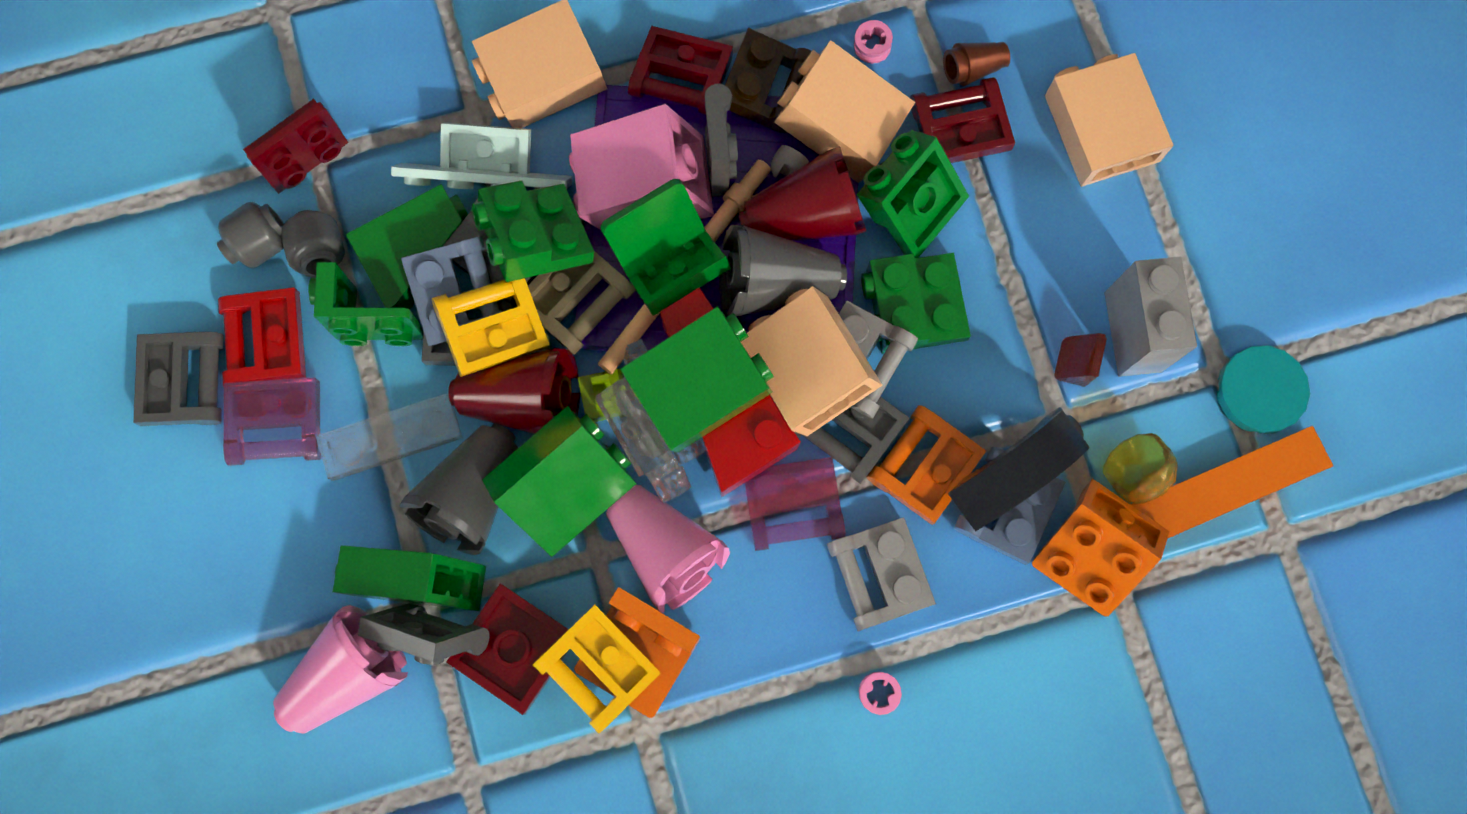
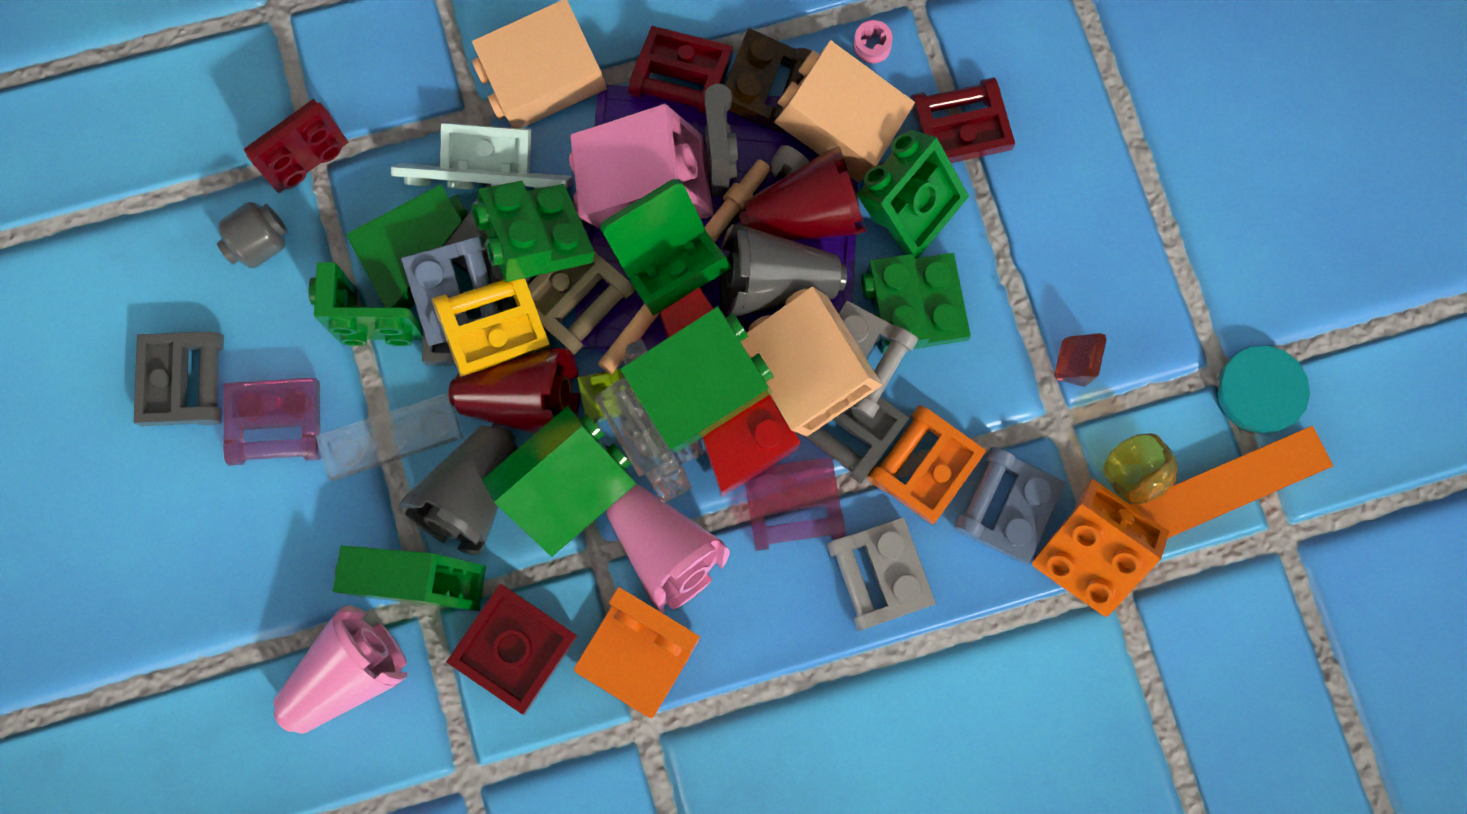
red plate [218,287,306,388] -> none
dark grey head [280,210,345,277] -> none
dark grey plate [358,603,489,665] -> none
yellow plate [533,604,661,733] -> none
bright pink bush [859,671,902,715] -> none
copper cone [943,42,1010,86] -> none
black arch [948,407,1090,532] -> none
light nougat brick [1045,53,1174,187] -> none
light grey brick [1104,256,1197,377] -> none

